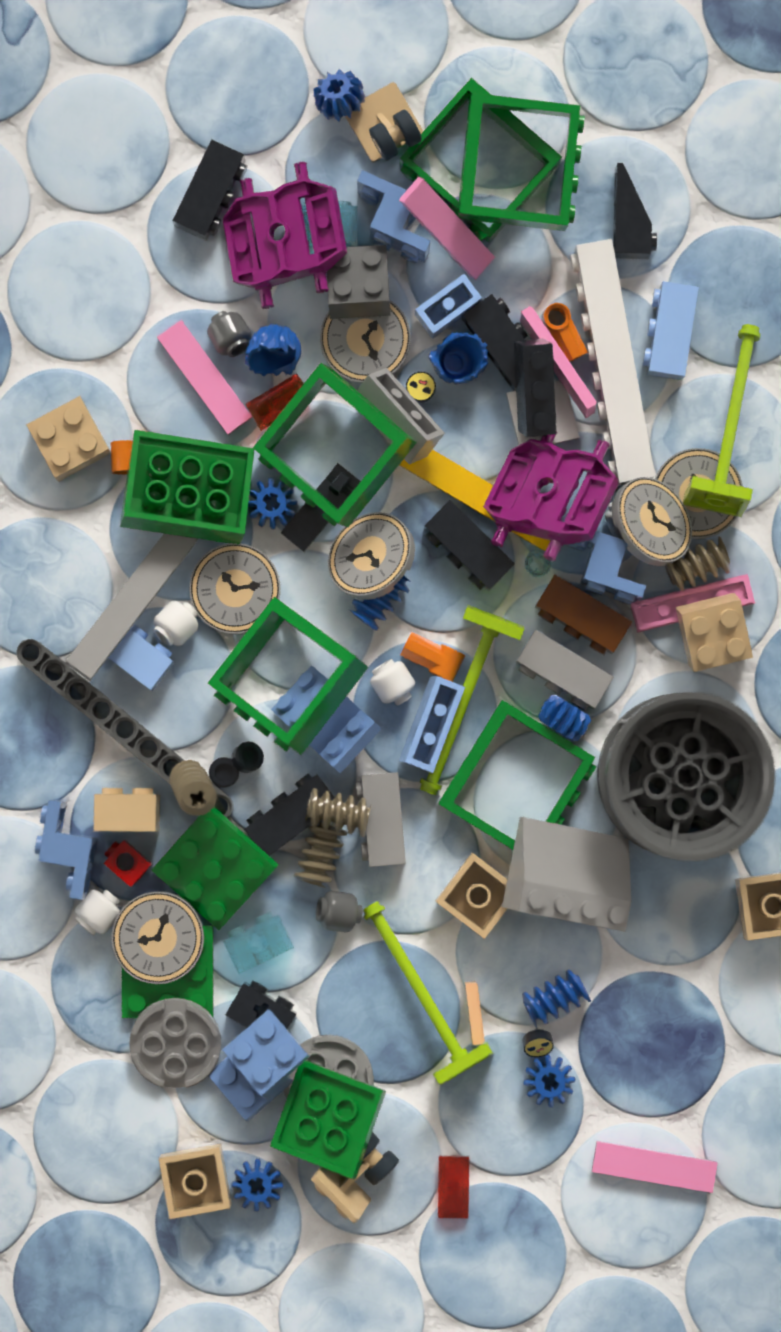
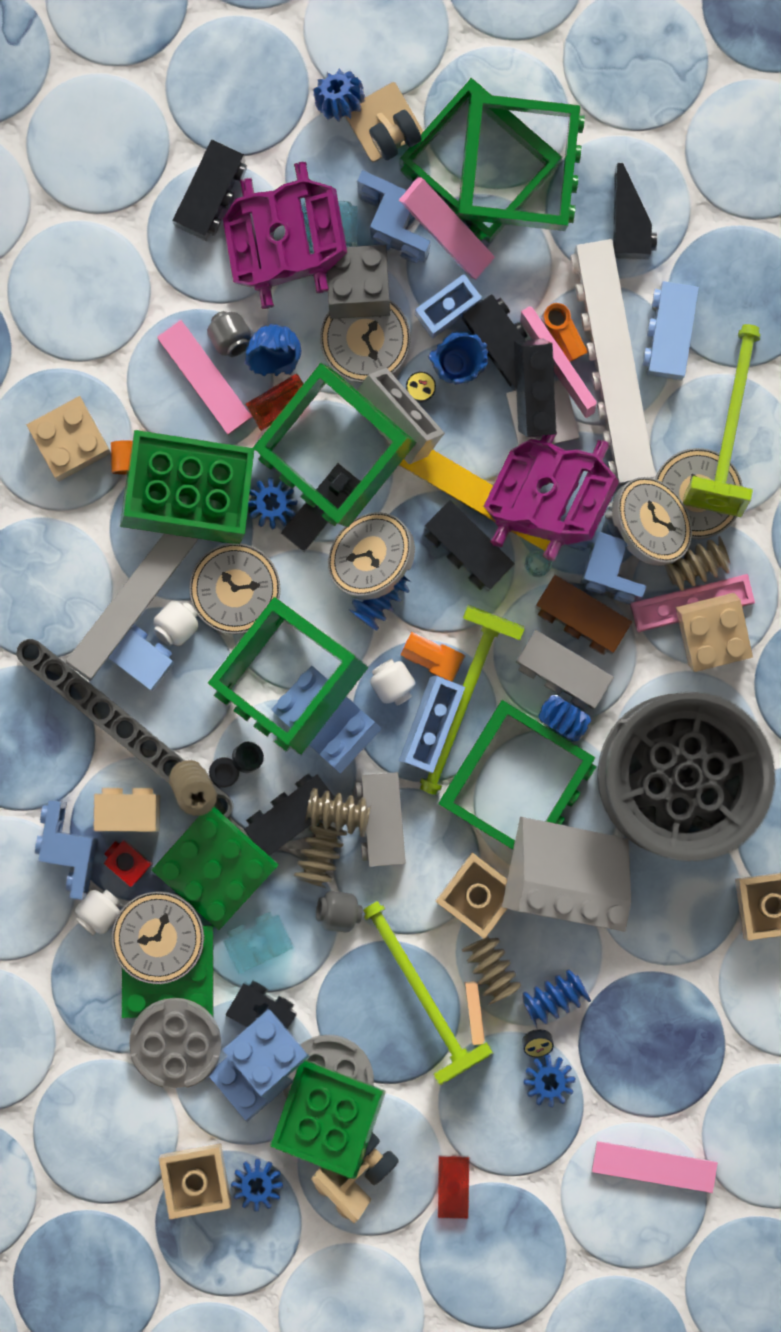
none -> dark tan piece [461,936,521,1005]

